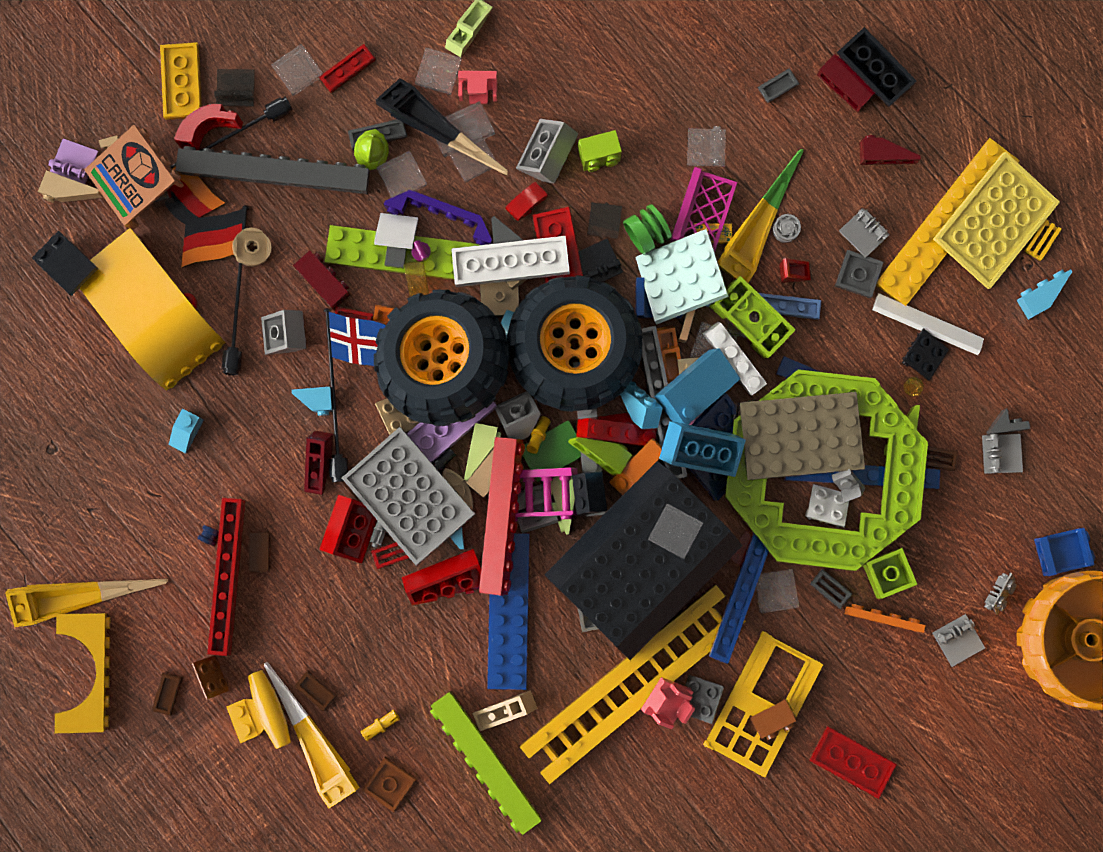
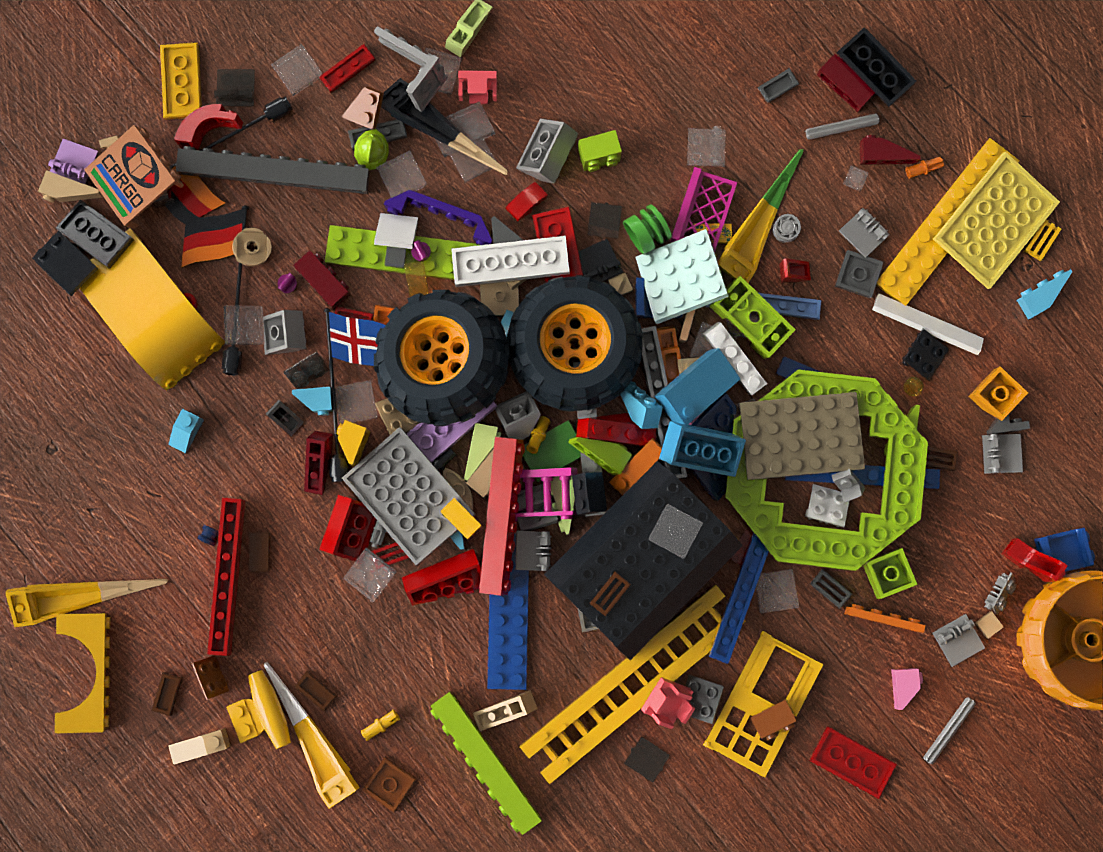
none -> tile [56,200,134,269]
none -> tan slope [169,728,231,764]
none -> clear plate [223,305,265,345]
none -> dark grey slope [266,400,304,436]
none -> magenta plate [278,273,297,293]
none -> clear smoke hinge [284,351,329,389]
none -> clear tile [335,380,378,424]
none -> yellow slope [336,420,370,467]
none -> wing [342,86,384,130]
none -> clear plate [343,548,397,602]
none -> light grey bracket [374,26,448,112]
none -> yellow tile [440,498,482,539]
none -> light grey hinge [515,531,552,571]
none -> reddish brown tile [589,572,631,616]
none -> tan tile [608,273,633,295]
none -> clear smoke piece [624,736,670,783]
none -> light grey axle [806,113,879,140]
none -> clear plate [843,165,869,191]
none -> bright pink slope [891,668,923,710]
none -> orange axle [905,157,944,179]
none -> light grey axle [923,697,976,764]
none -> light orange slope [968,366,1028,421]
none -> tan tile [975,611,1003,639]
none -> red arch [1001,538,1068,582]

